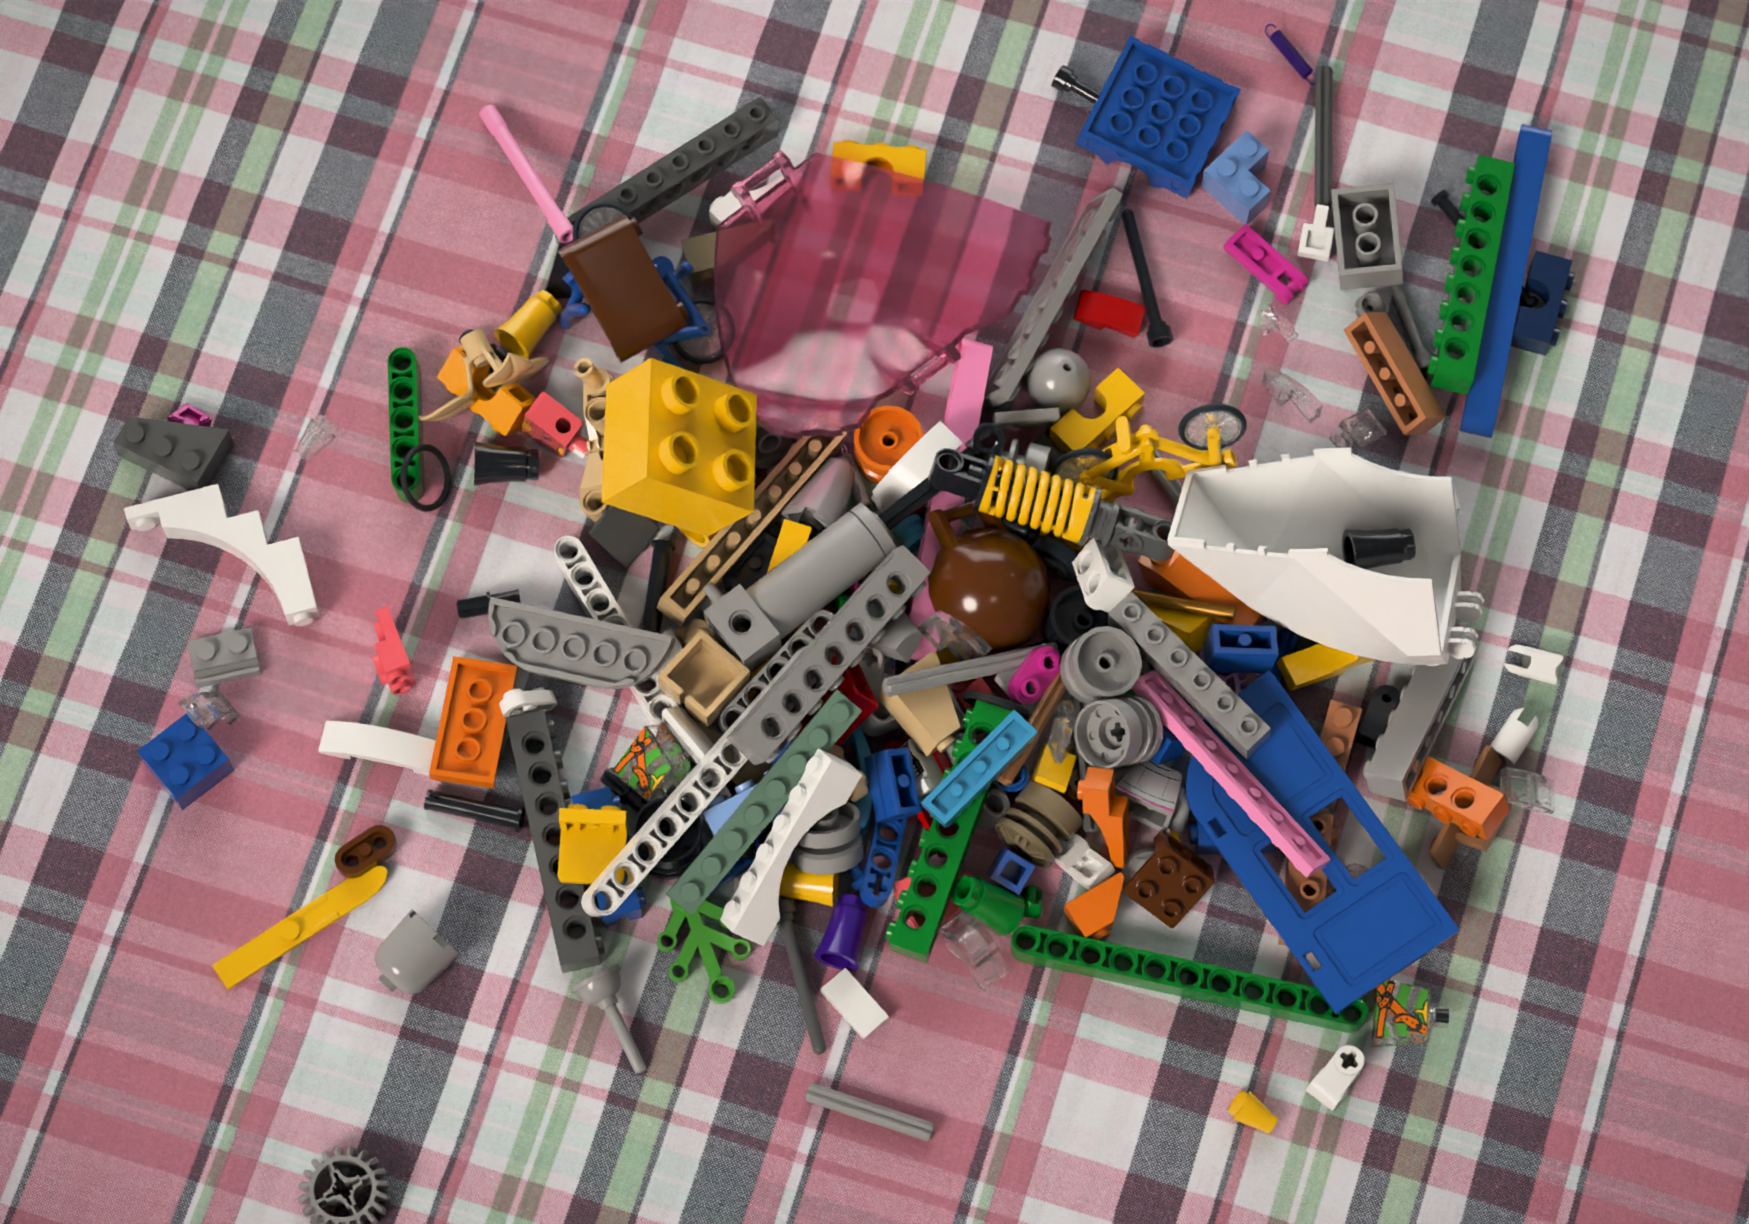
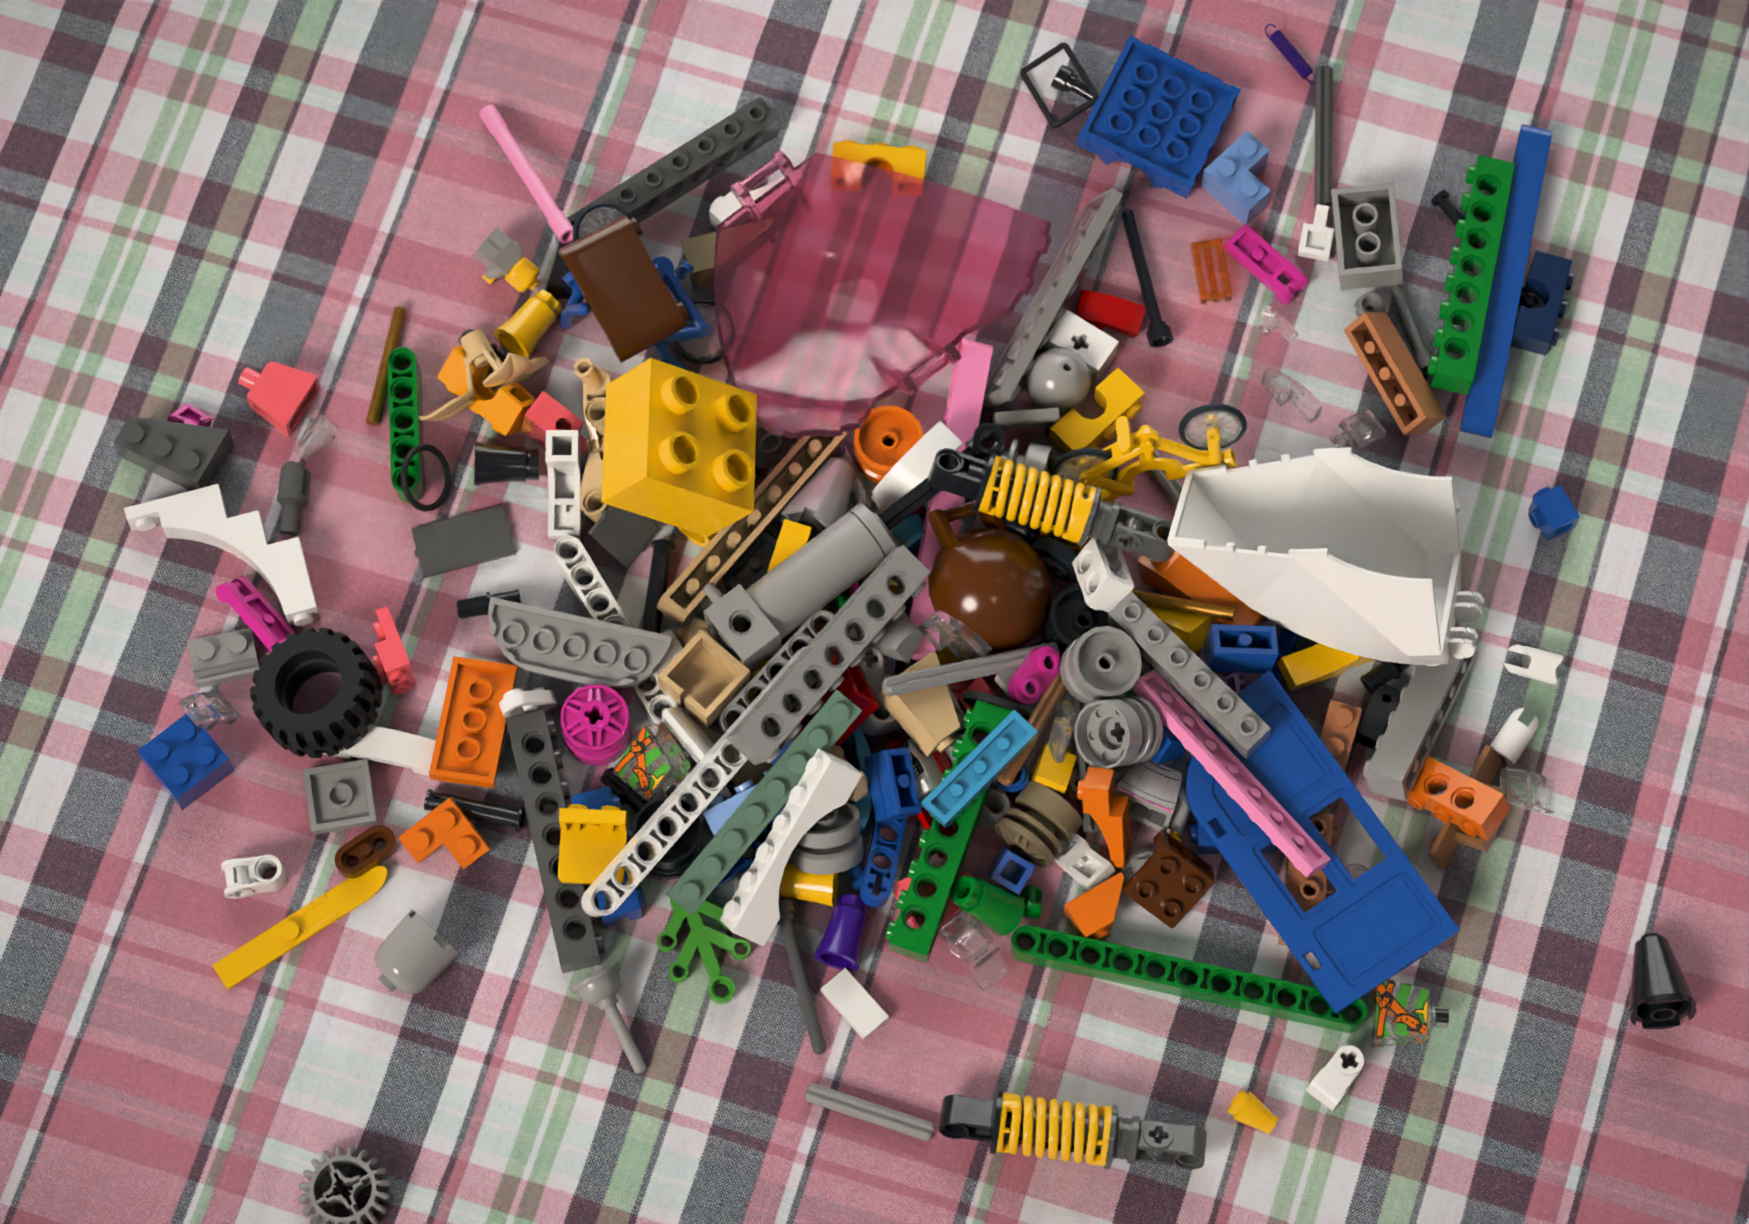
black plant [1342,528,1416,570] -> none
none -> dark pink plate [216,576,294,652]
none -> white piece [221,855,287,899]
none -> coral torso [238,361,321,437]
none -> black tyre [250,628,382,758]
none -> dark grey arm [277,461,311,536]
none -> light grey plate [303,759,378,835]
none -> pearl gold bar [366,306,407,426]
none -> orange plate [398,797,491,869]
none -> dark grey piece [411,505,516,578]
none -> light grey piece [472,227,540,293]
none -> white arch [545,430,582,539]
none -> dark pink wheel [560,685,631,766]
none -> piece [939,1090,1207,1170]
none -> black piece [1020,43,1099,128]
none -> white brick [1044,309,1119,382]
none -> clear orange tile [1190,239,1232,304]
none -> black axle [1360,661,1411,694]
none -> blue brick [1528,485,1580,542]
none -> black cone [1629,933,1697,1029]

